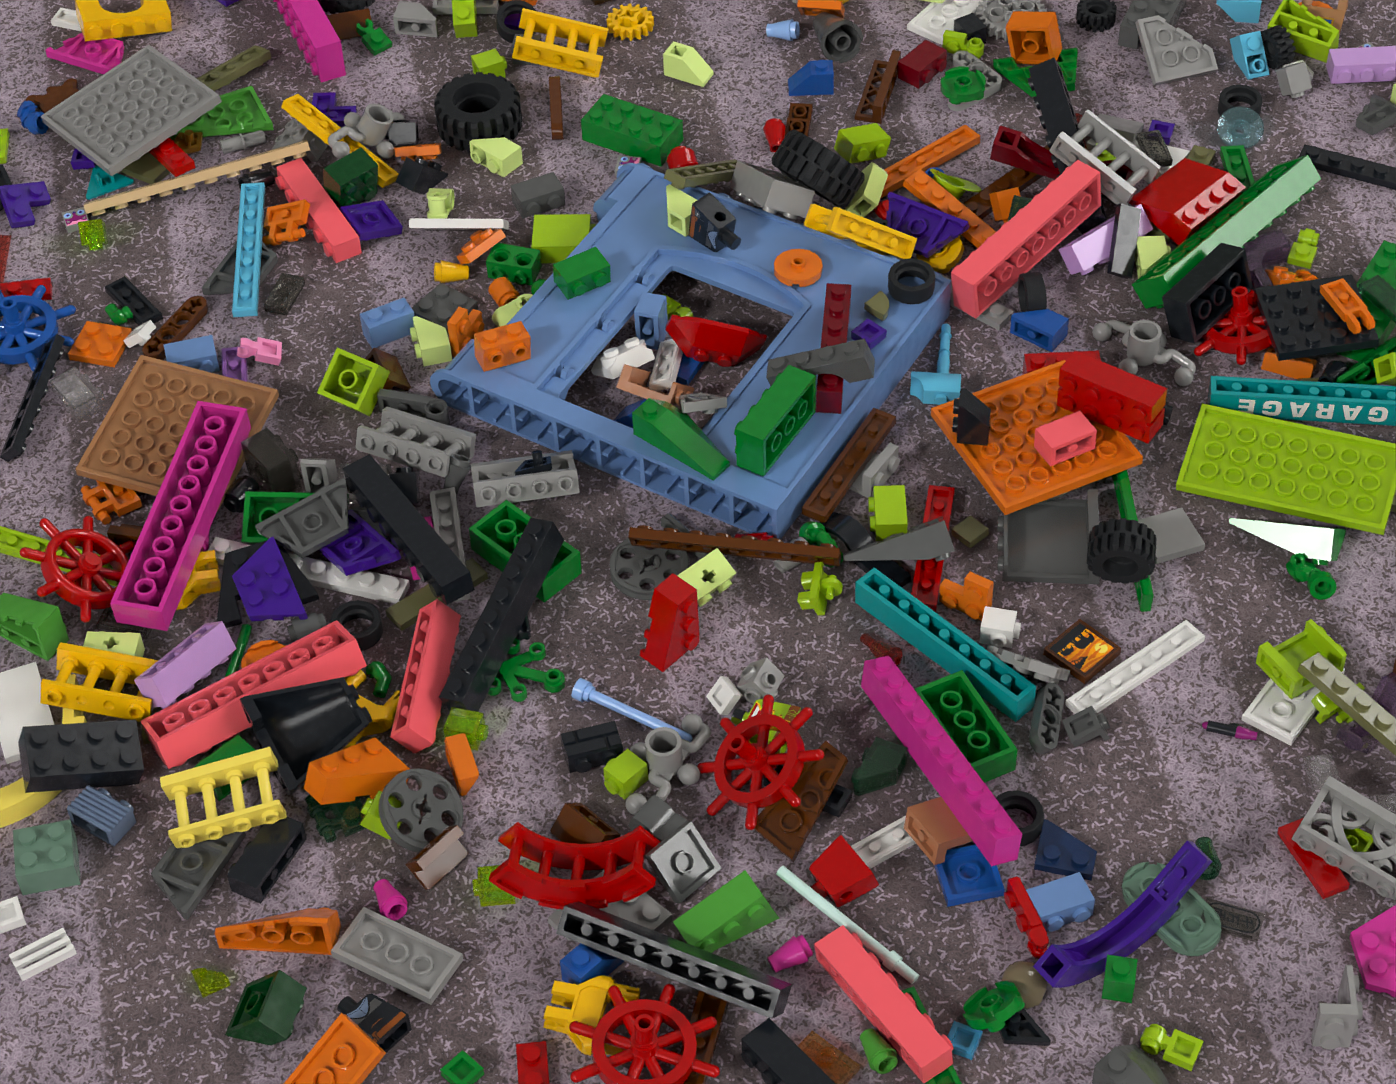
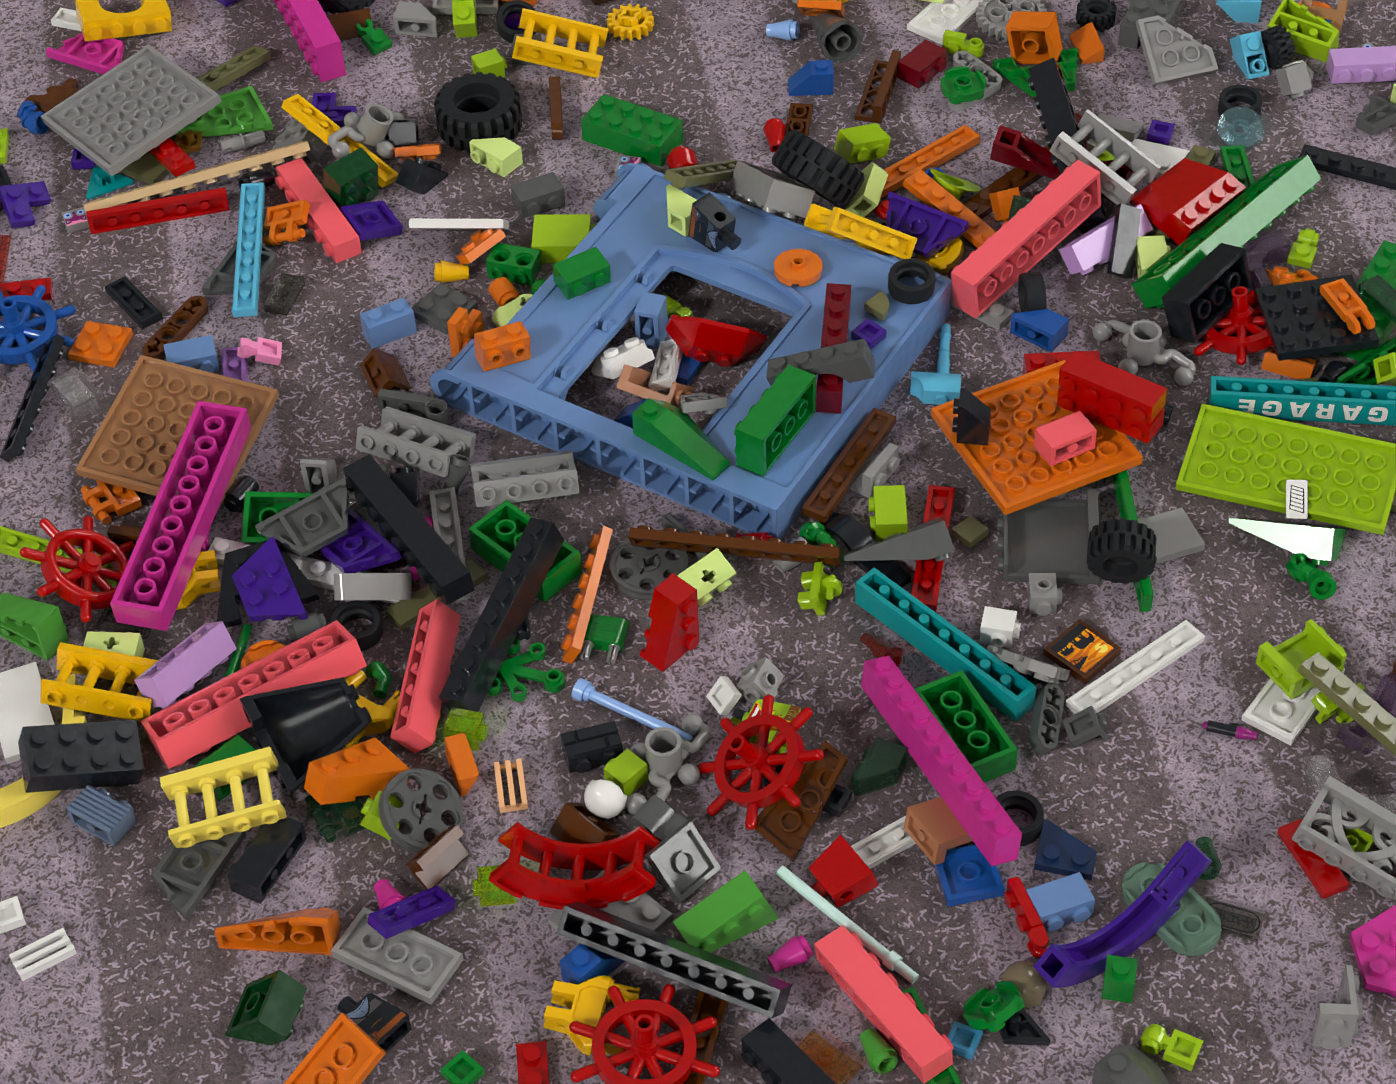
sand green brick [13,819,81,895] -> none
clear neon green brick [78,219,108,251] -> none
green arm [105,303,133,325] -> none
white plate [123,320,156,348] -> none
clear neon green tile [191,968,231,998] -> none
clear smoke brick [241,428,302,493] -> none
lime brick [317,347,390,417] -> none
yellowish green slope [410,316,452,366] -> none
yellowish green piece [426,188,454,219] -> none
black piece [515,450,552,476] -> none
yellowish green slope [663,41,714,87] -> none
orange plate [939,571,994,621] -> none
black brick [954,13,987,44] -> none
clear smoke tile [1136,130,1173,167] -> none
none -> red plate [86,187,230,235]
none -> light grey beam [334,573,412,600]
none -> dark purple plate [368,886,456,939]
none -> light nougat tile [494,758,528,813]
none -> orange plate [561,525,613,664]
none -> green piece [580,614,629,664]
none -> white hair [584,779,627,819]
none -> light grey brick [1027,573,1062,616]
none -> orange slope [1069,22,1104,64]
none -> white sticker [1286,480,1308,519]

